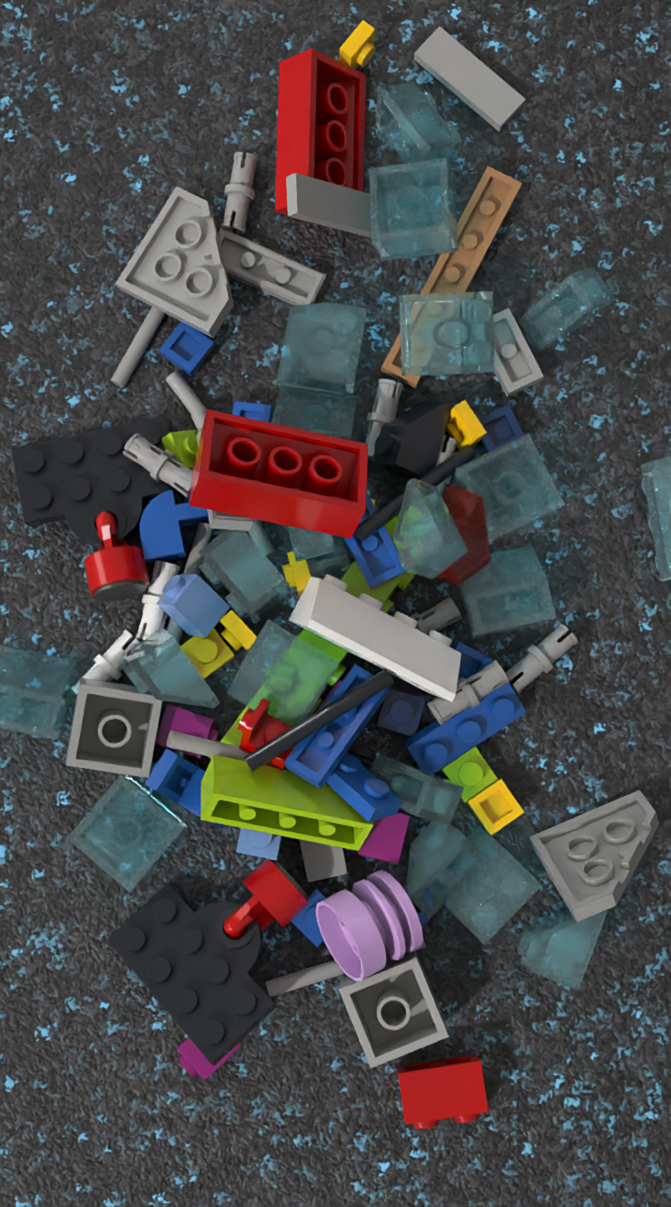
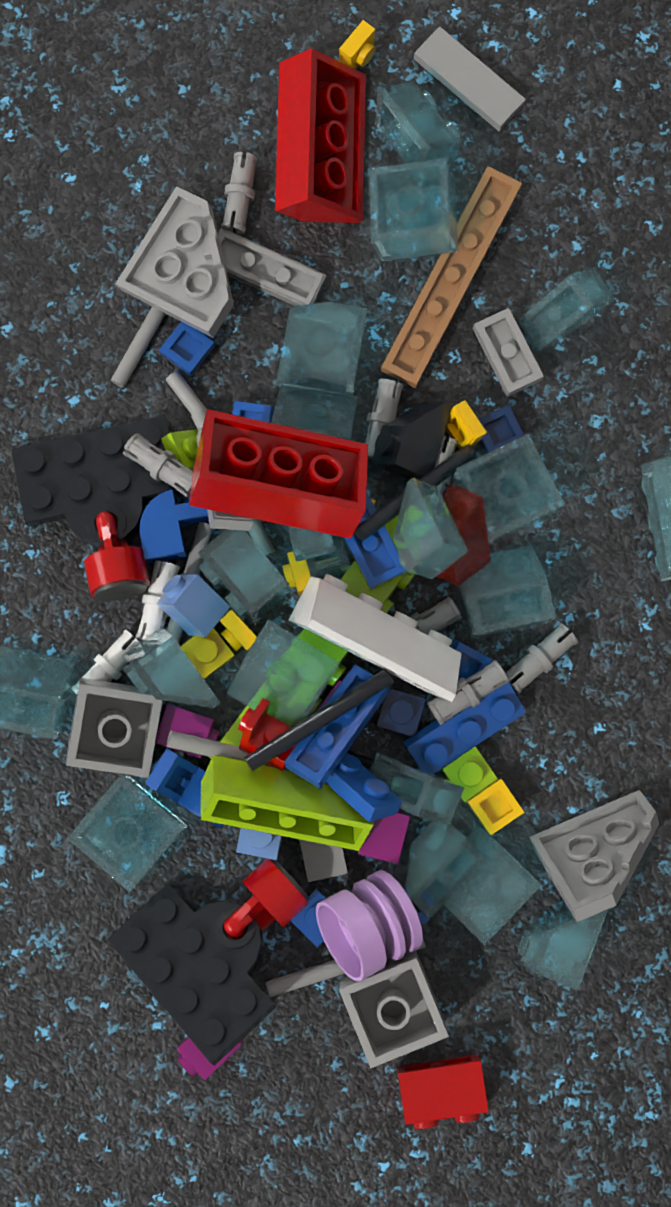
light grey tile [286,173,381,238] -> none
clear light blue slope [399,291,495,376] -> none

